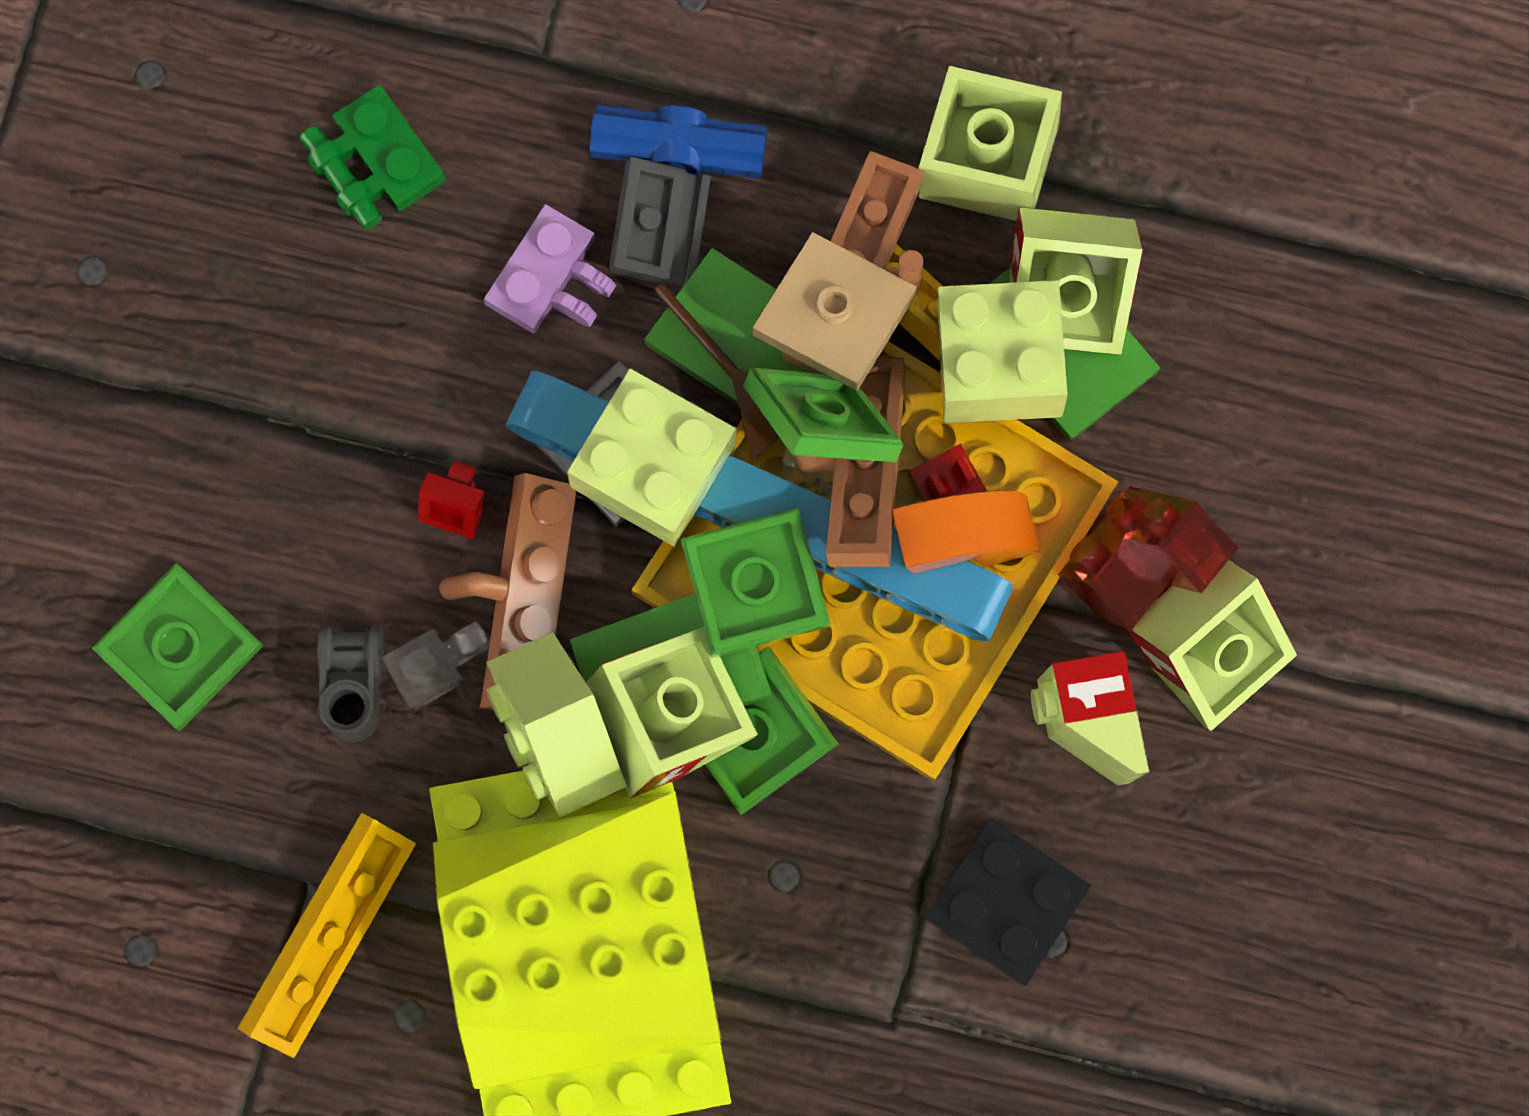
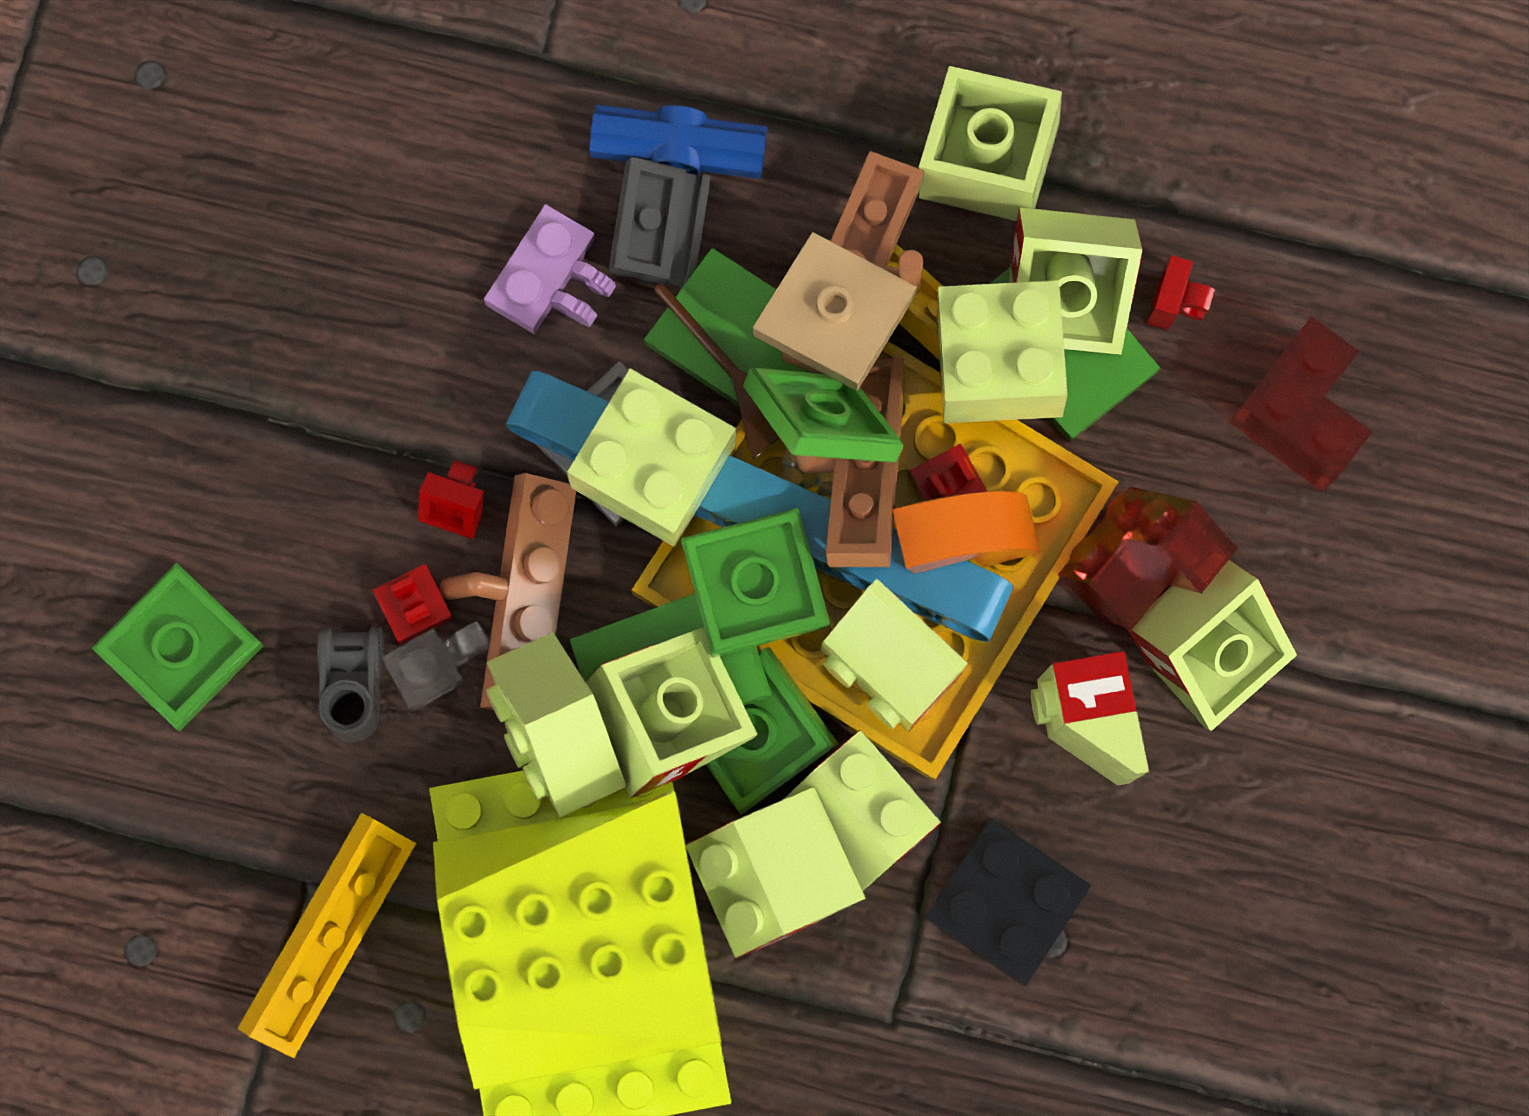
green plate [299,84,446,230] -> none
none -> red tile [372,564,453,646]
none -> yellowish green slope [685,787,865,959]
none -> yellowish green slope [783,730,941,891]
none -> yellowish green slope [820,579,968,733]
none -> red tile [1146,255,1215,331]
none -> clear red brick [1229,316,1372,492]

